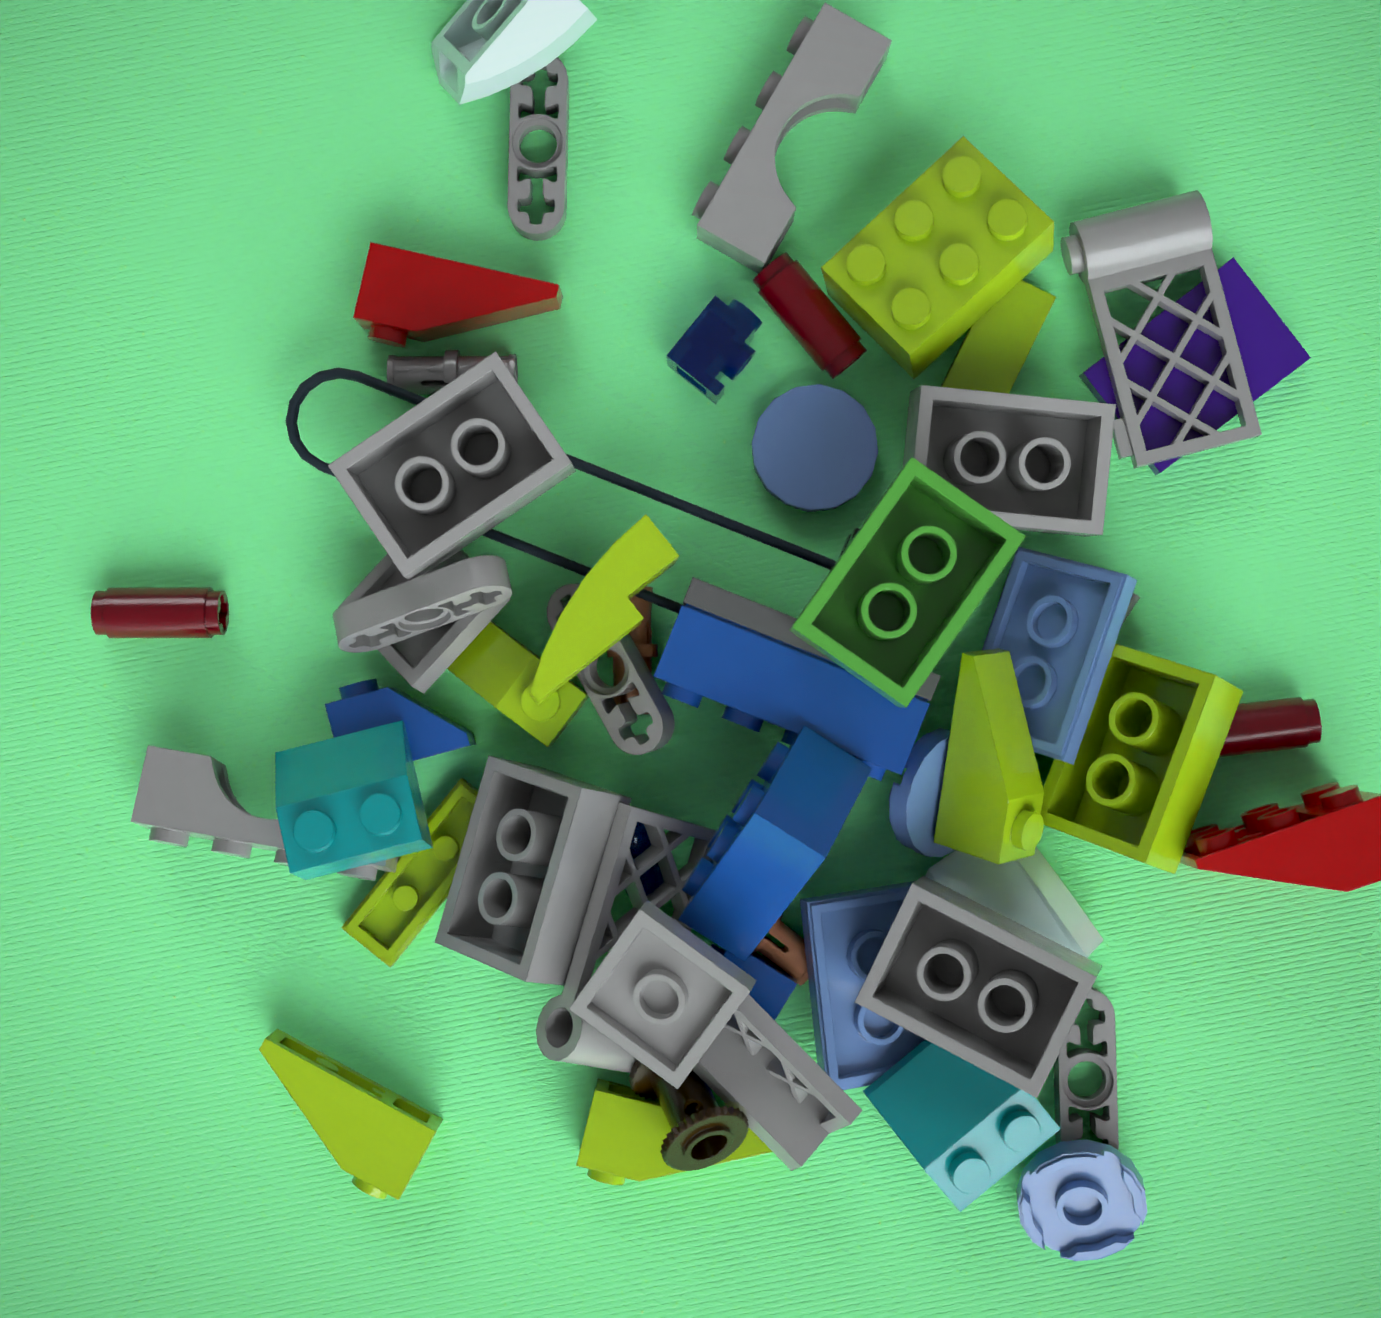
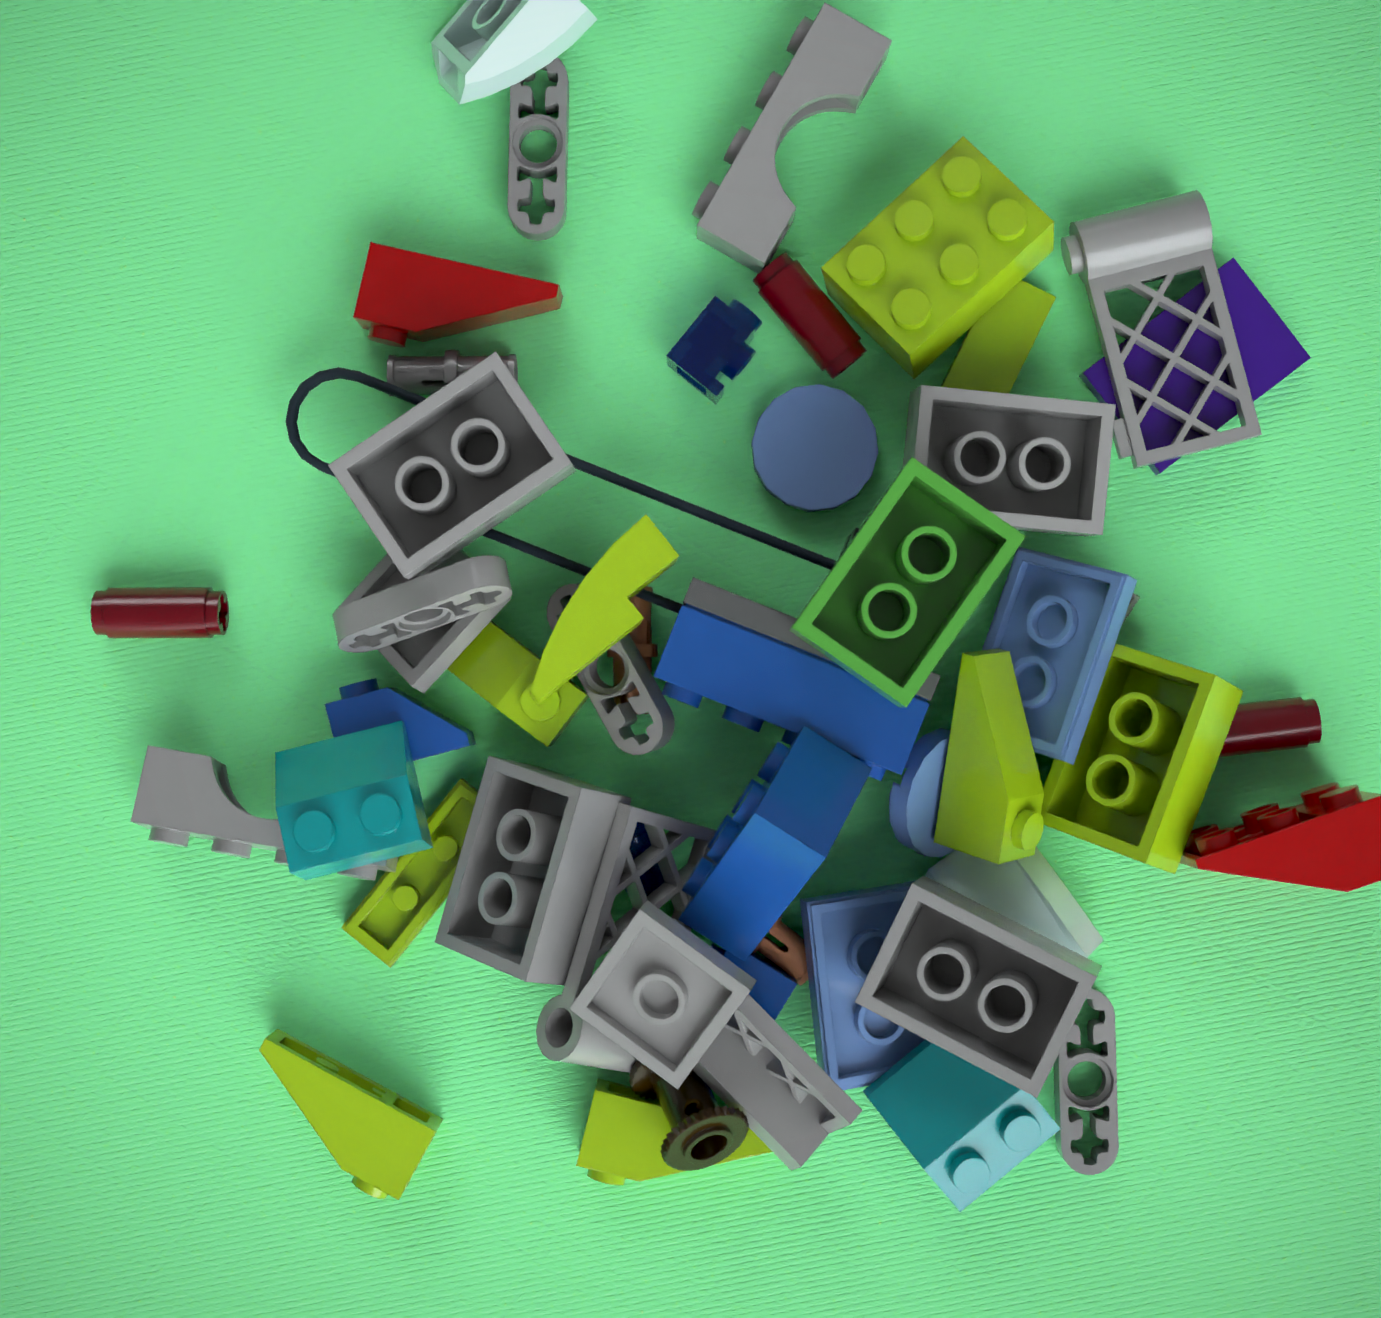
medium blue tile [1016,1139,1147,1261] -> none

